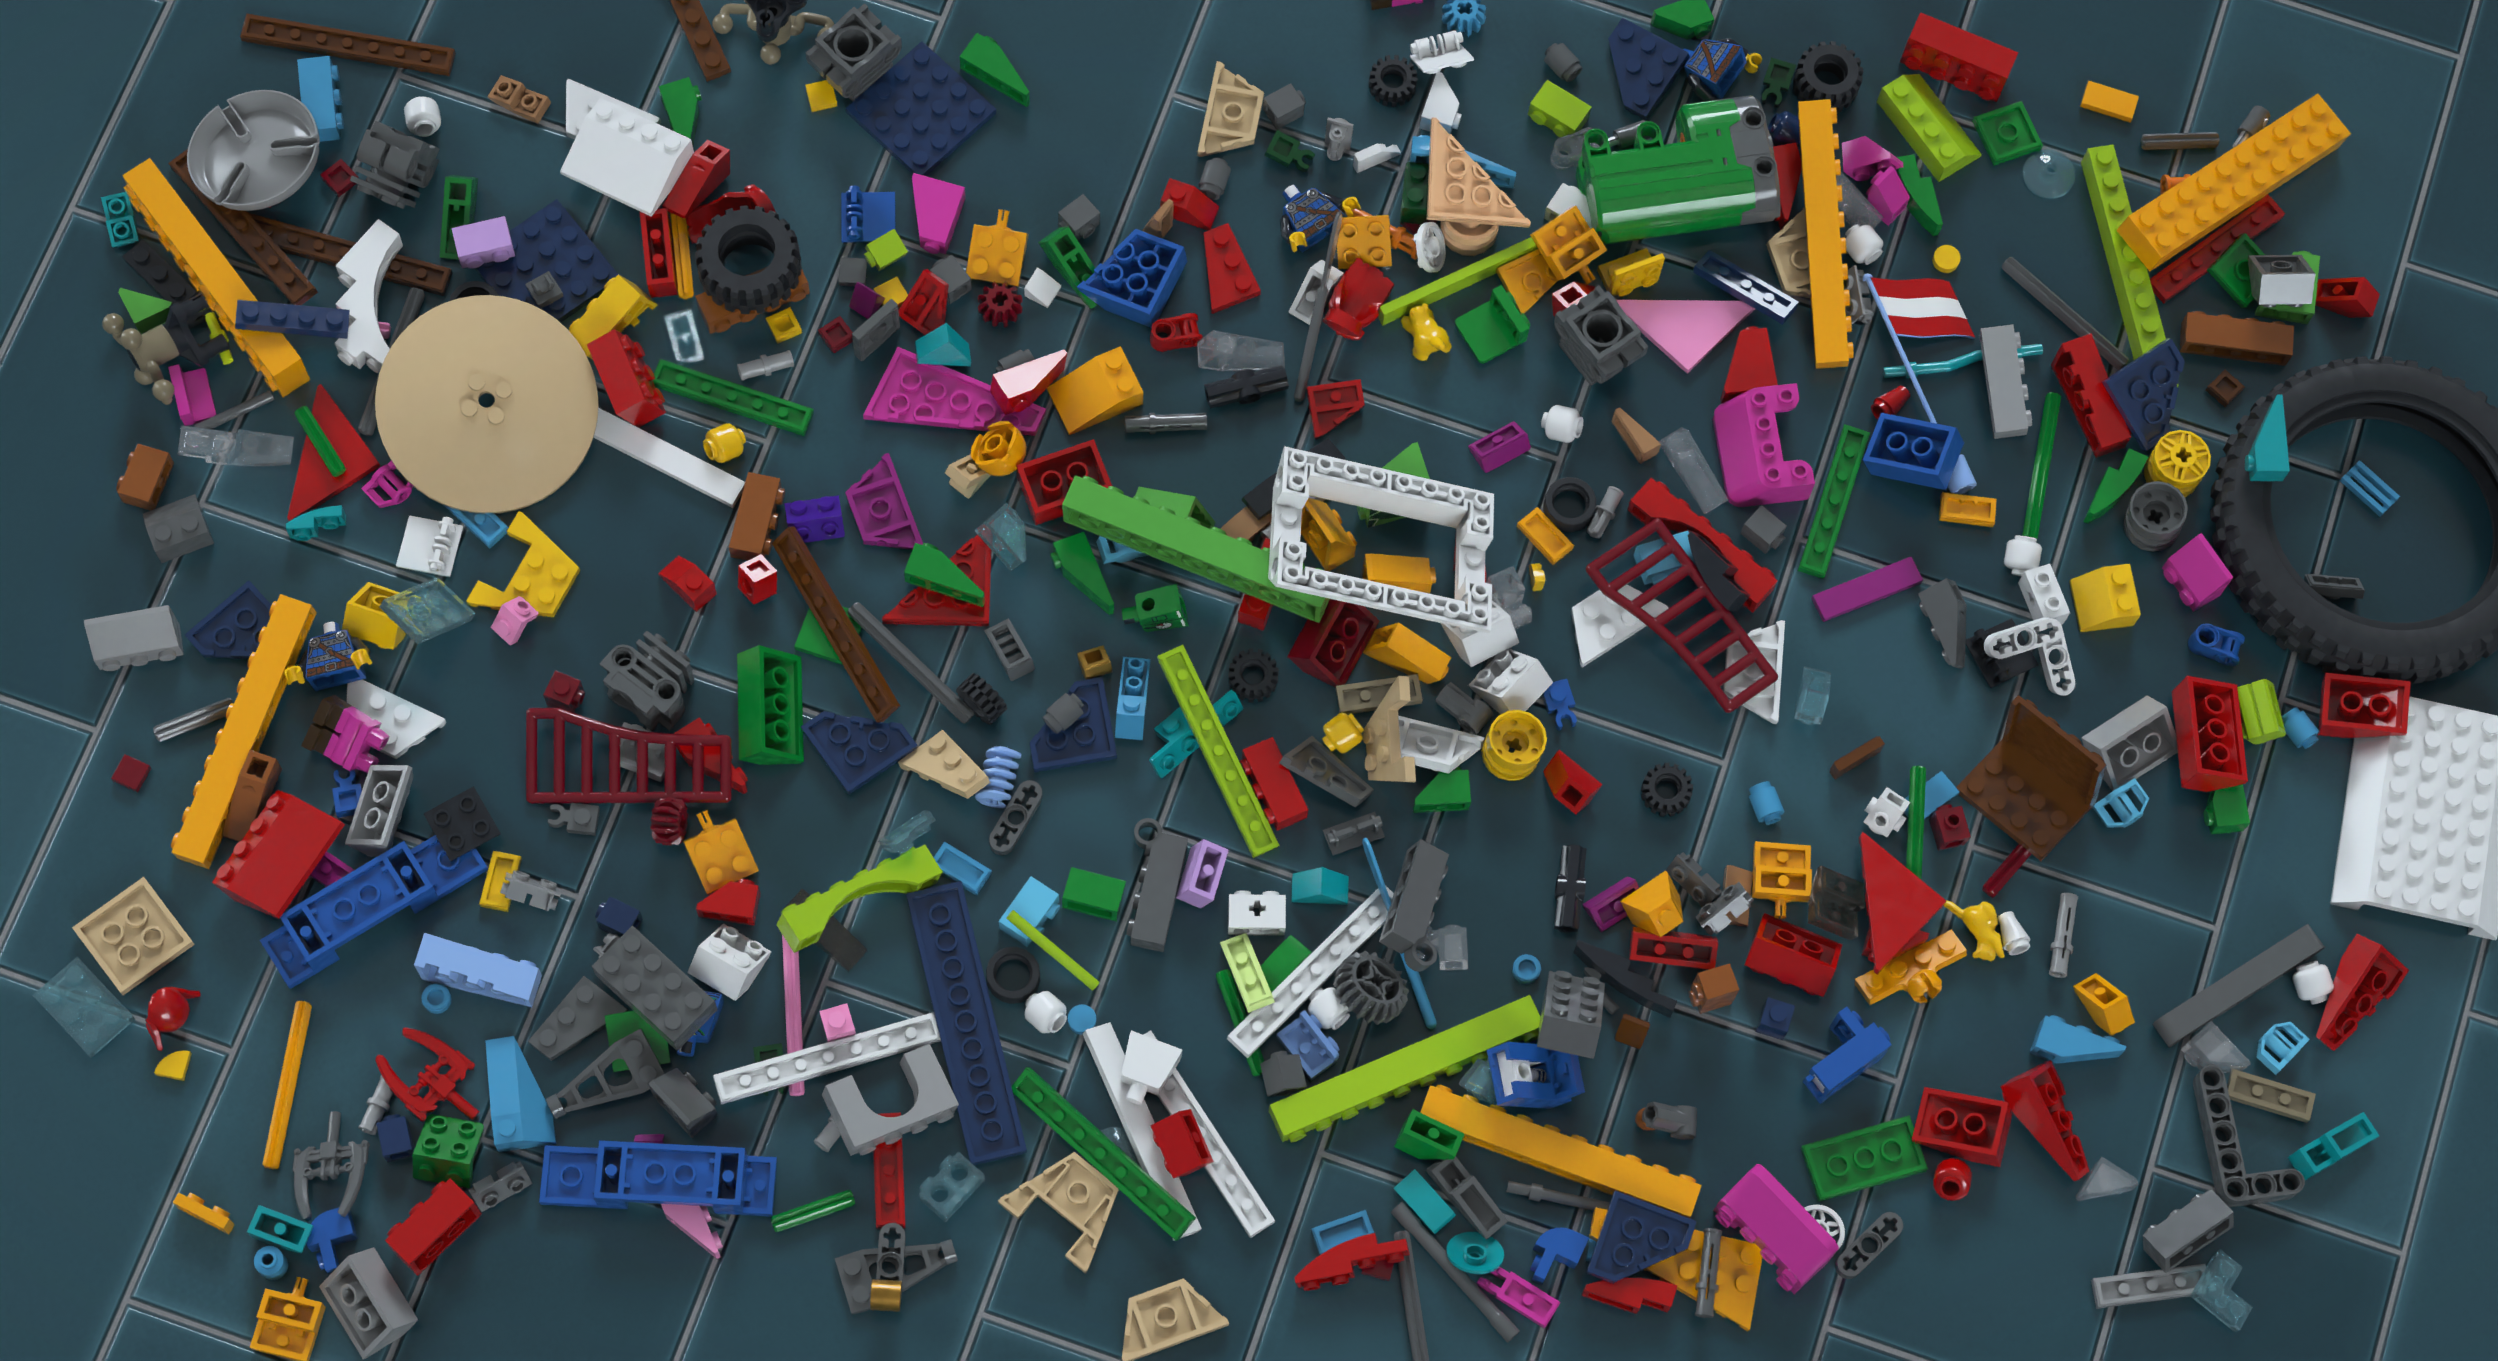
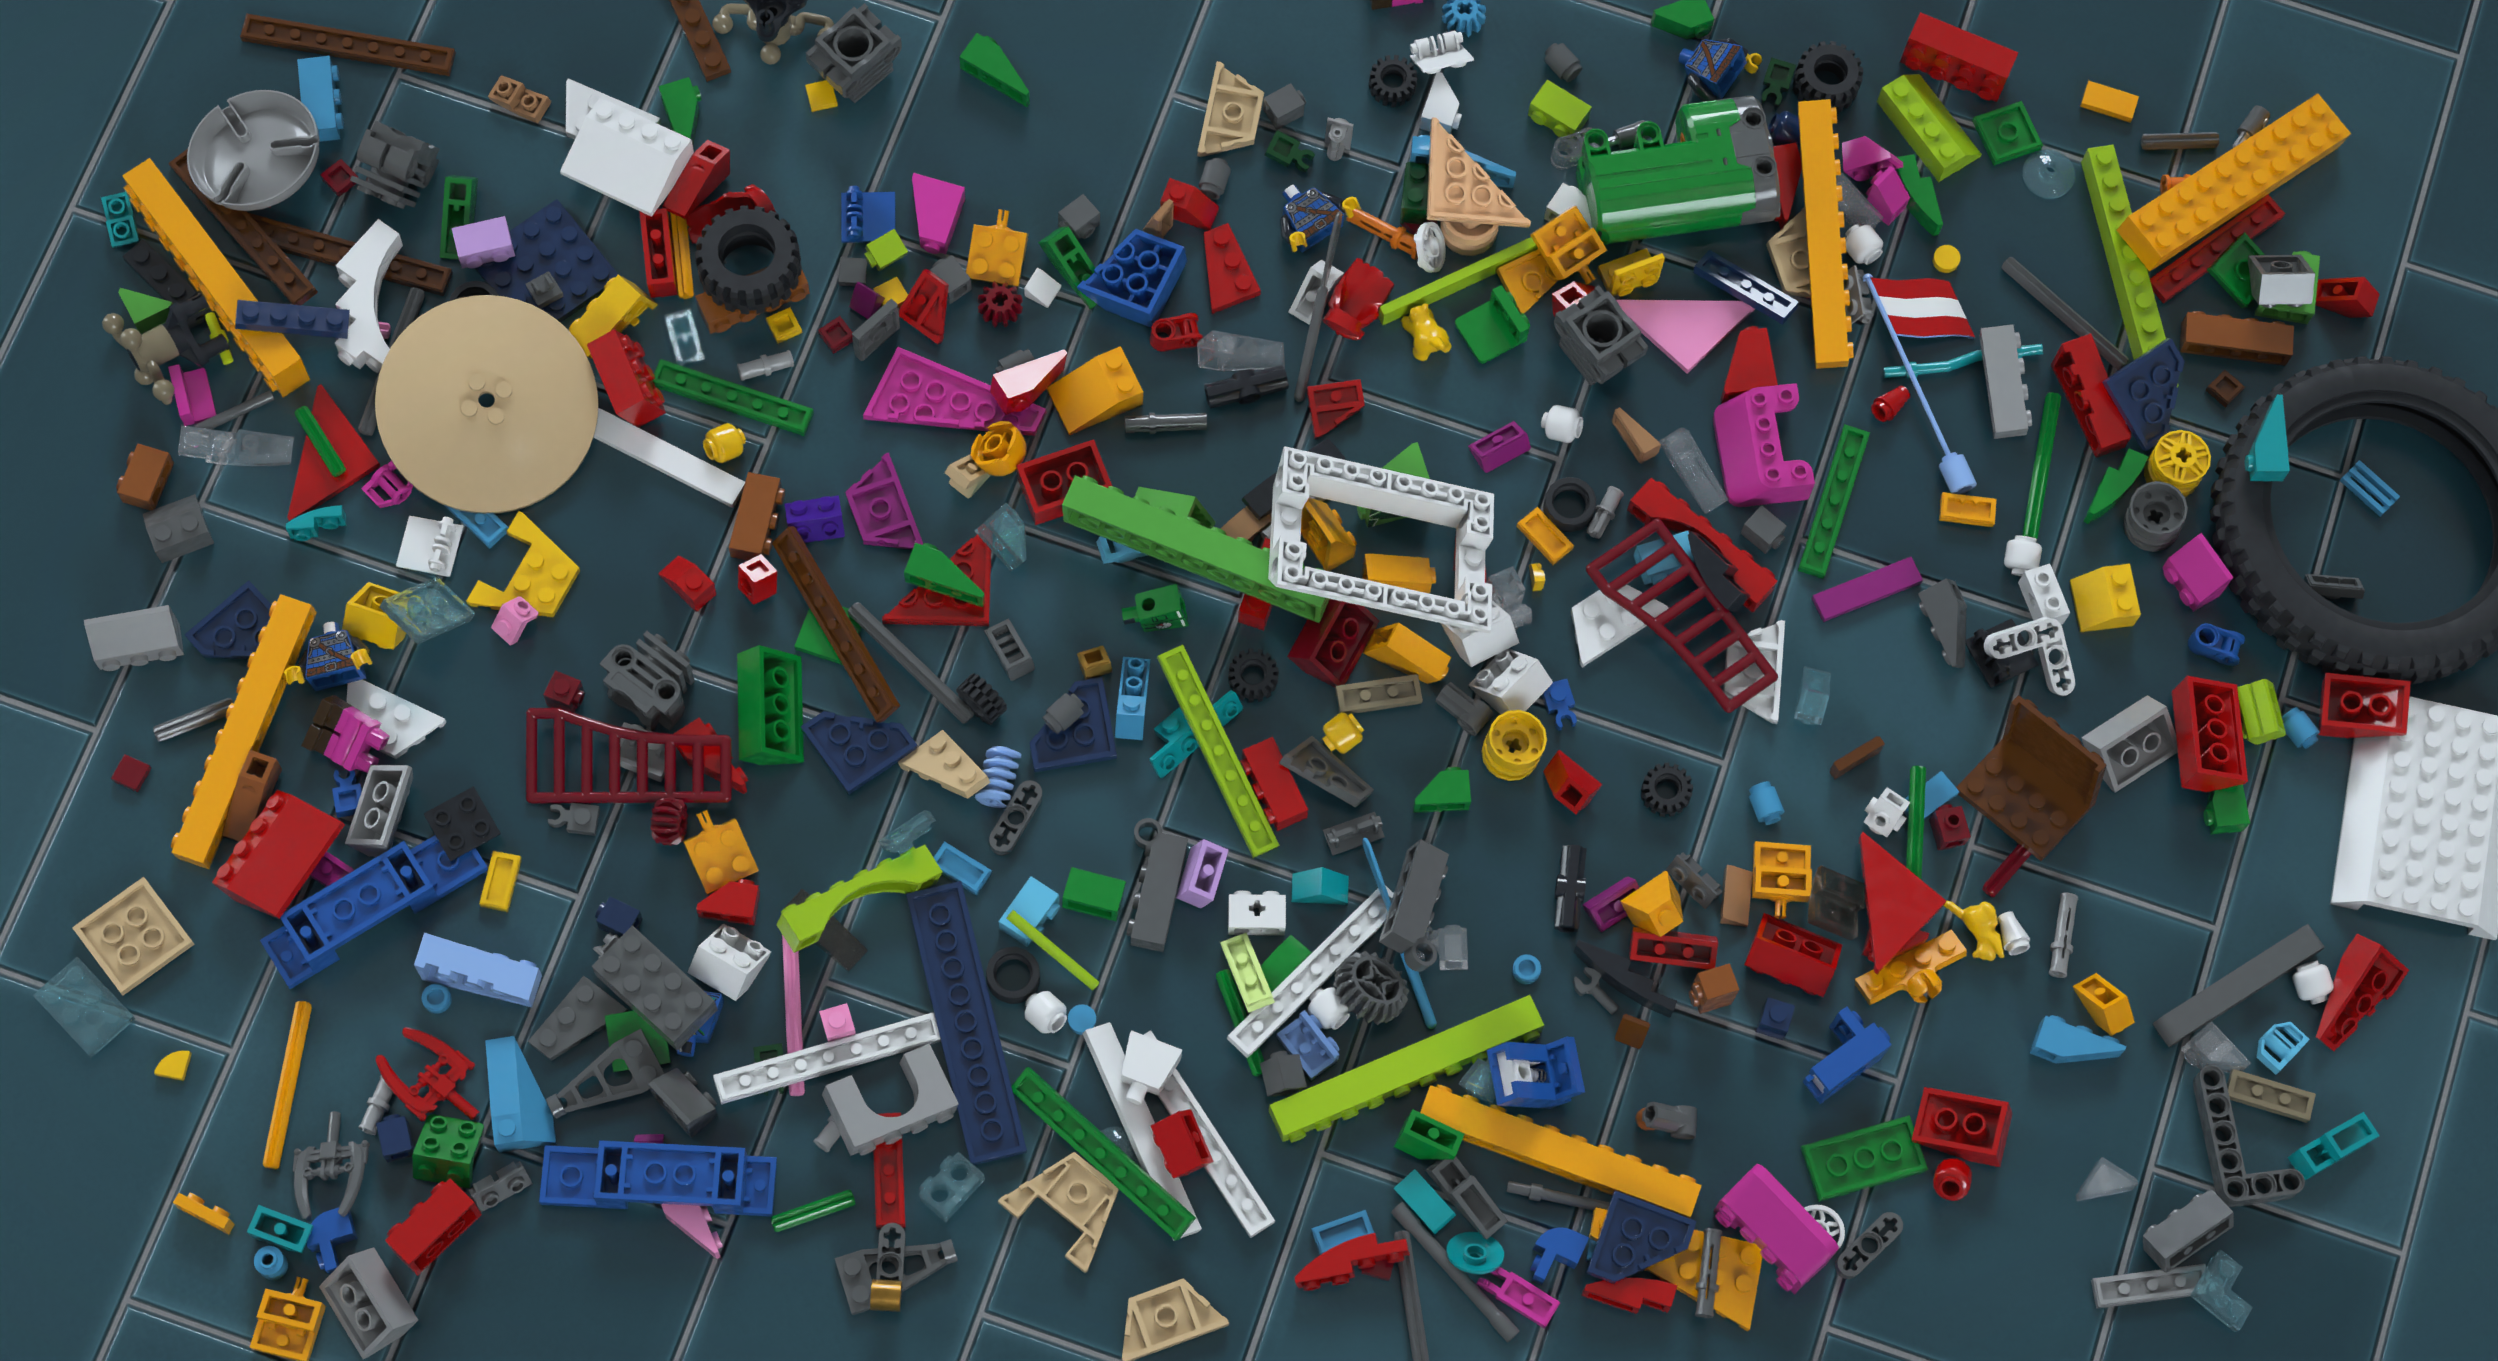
red piece [145,987,201,1051] -> none
white head [404,96,441,137] -> none
light grey hinge [500,870,561,911] -> none
dark blue plate [846,41,996,176] -> none
teal slope [915,323,971,367] -> none
green slope [1050,532,1114,615] -> none
light orange hinge [1337,215,1392,269] -> none
white tile [1353,144,1401,173] -> none
tan wing [1363,676,1416,783] -> none
white wing [1398,716,1485,774] -> none
dark grey brick [1537,971,1605,1059] -> none
dark blue plate [1608,18,1690,121] -> none
dark grey hinge [1696,882,1754,936] -> none
blue brick [1863,413,1964,490] -> none
red wedge [2000,1060,2089,1181] -> none
medium azure piece [2092,778,2149,828] -> none

